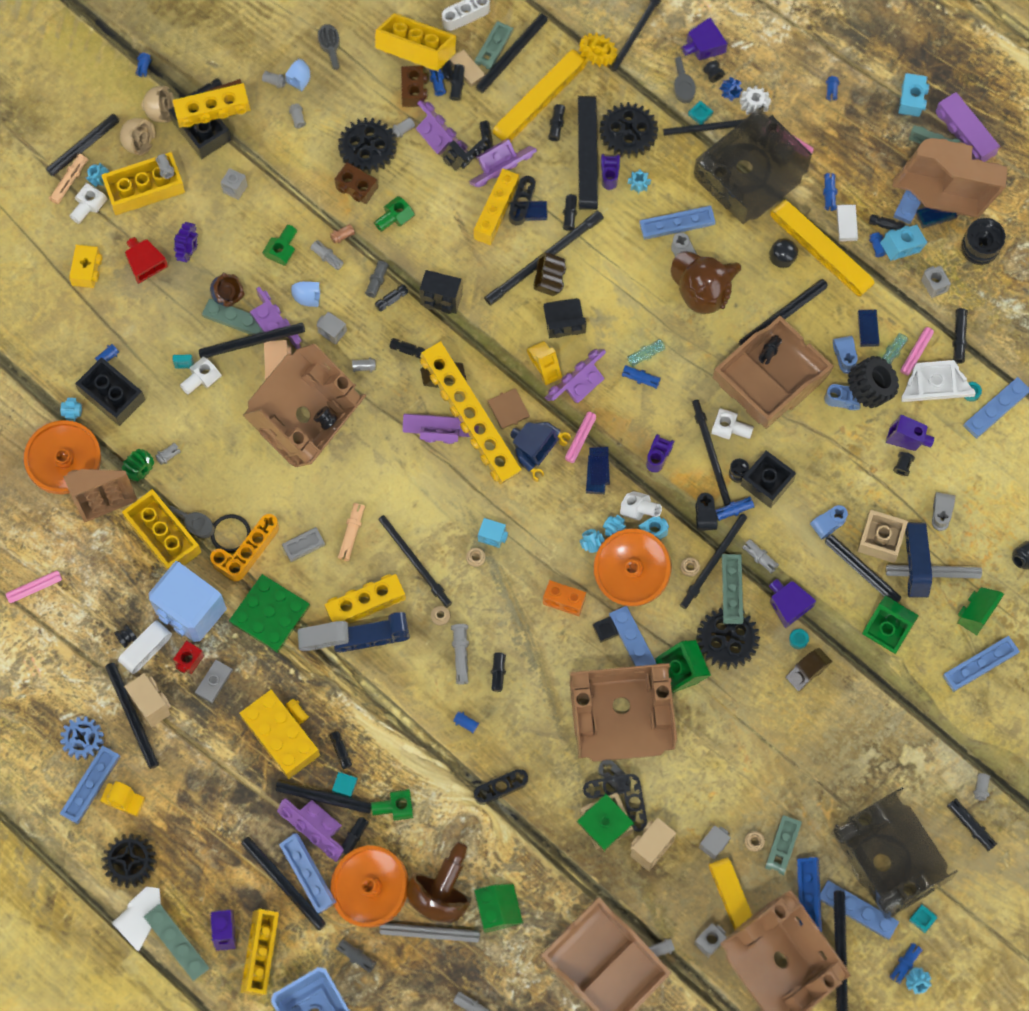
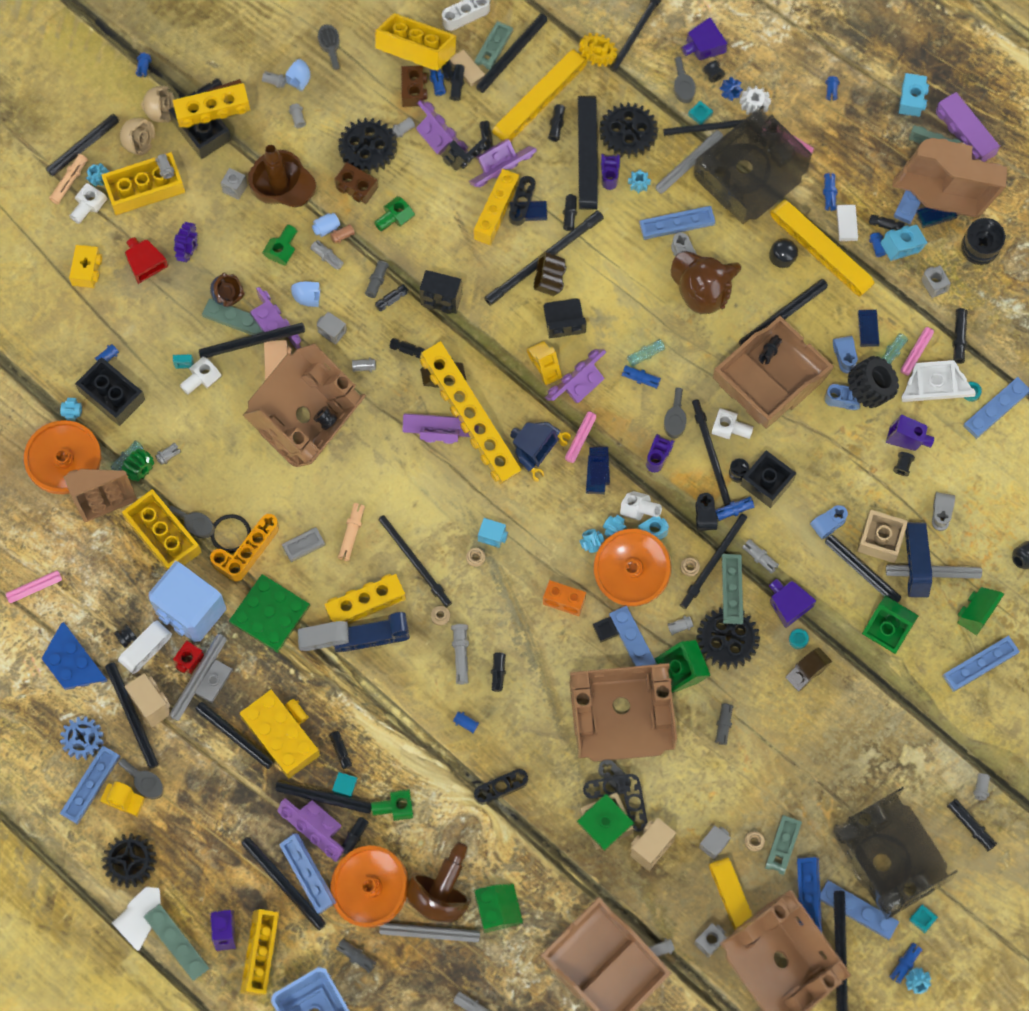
medium nougat piece [488,388,530,429] -> none
none -> blue wing [41,622,108,690]
none -> clear light blue axle [110,440,144,471]
none -> dark grey piece [118,758,164,800]
none -> light grey axle [169,634,227,721]
none -> black axle [195,702,275,769]
none -> reddish brown piece [248,145,317,208]
none -> light blue brick [312,213,340,237]
none -> light grey axle [655,130,723,194]
none -> dark grey piece [664,388,686,438]
none -> light grey pin [667,616,694,635]
none -> dark grey pin [715,703,734,745]

